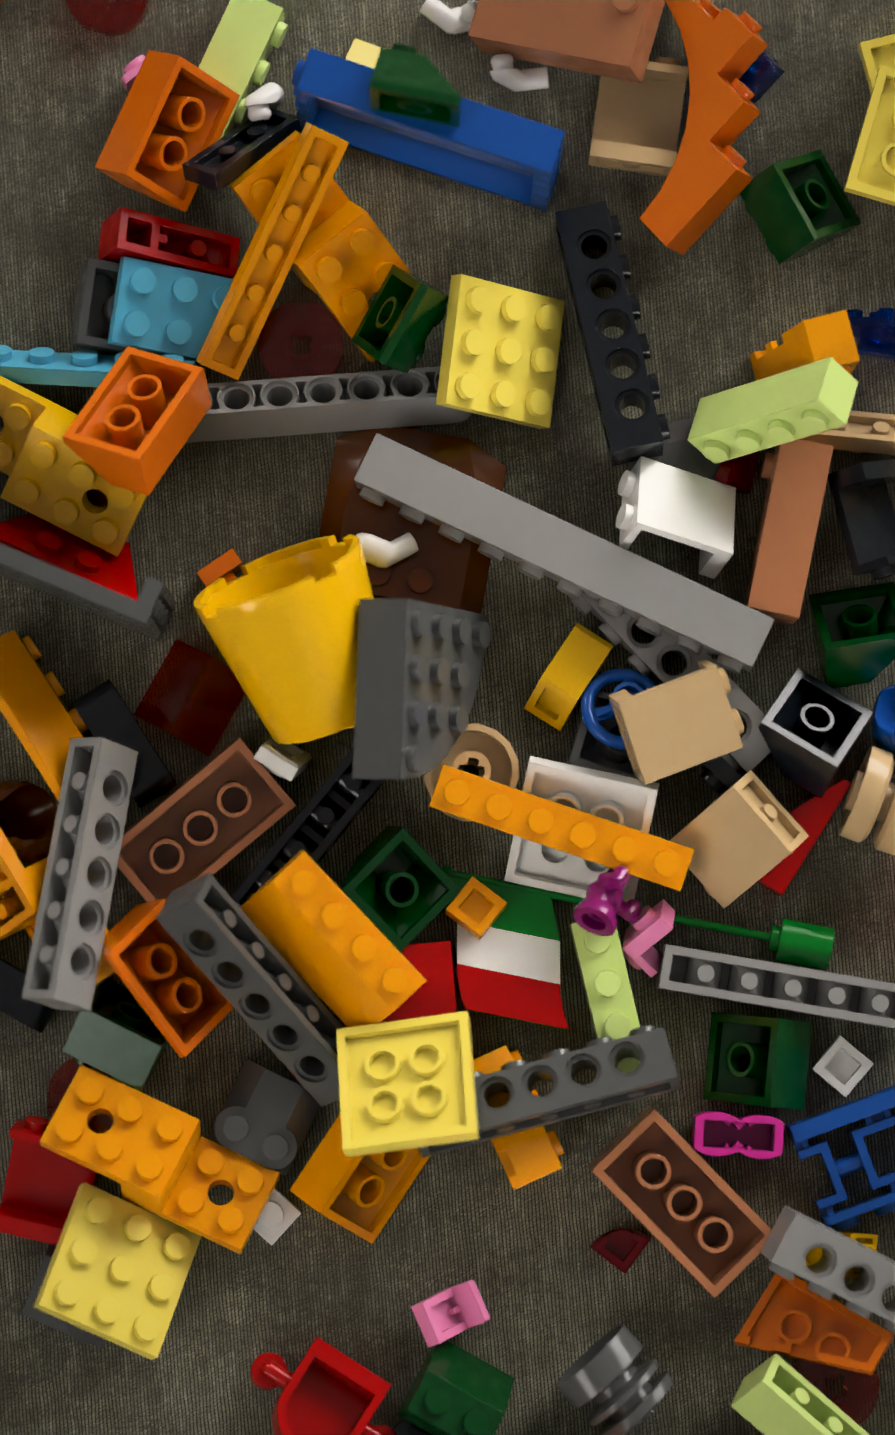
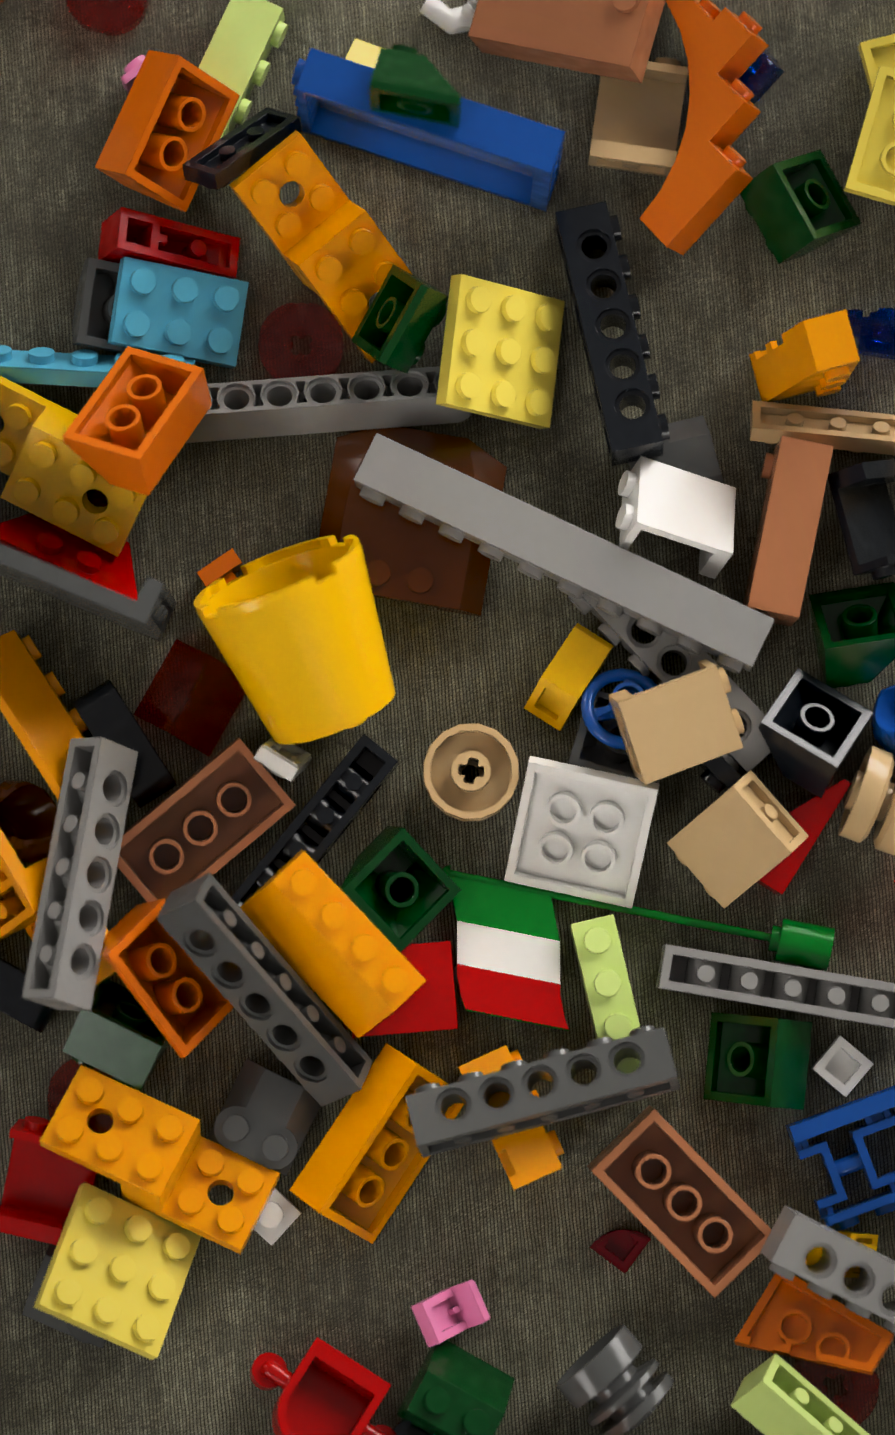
light orange plate [196,122,349,380] -> none
white arm [244,82,284,122] -> none
light yellow plate [336,1011,479,1157] -> none
dark grey brick [352,598,491,780] -> none
white arm [355,532,419,568] -> none
light orange plate [429,764,695,891] -> none
light orange tile [445,876,507,940] -> none
white arm [490,54,549,92] -> none
magenta piece [573,866,642,936] -> none
bright pink bracket [622,899,675,977] -> none
yellowish green brick [687,357,858,464] -> none
dark pink brick [690,1111,784,1159] -> none
dark red tile [715,452,758,494] -> none

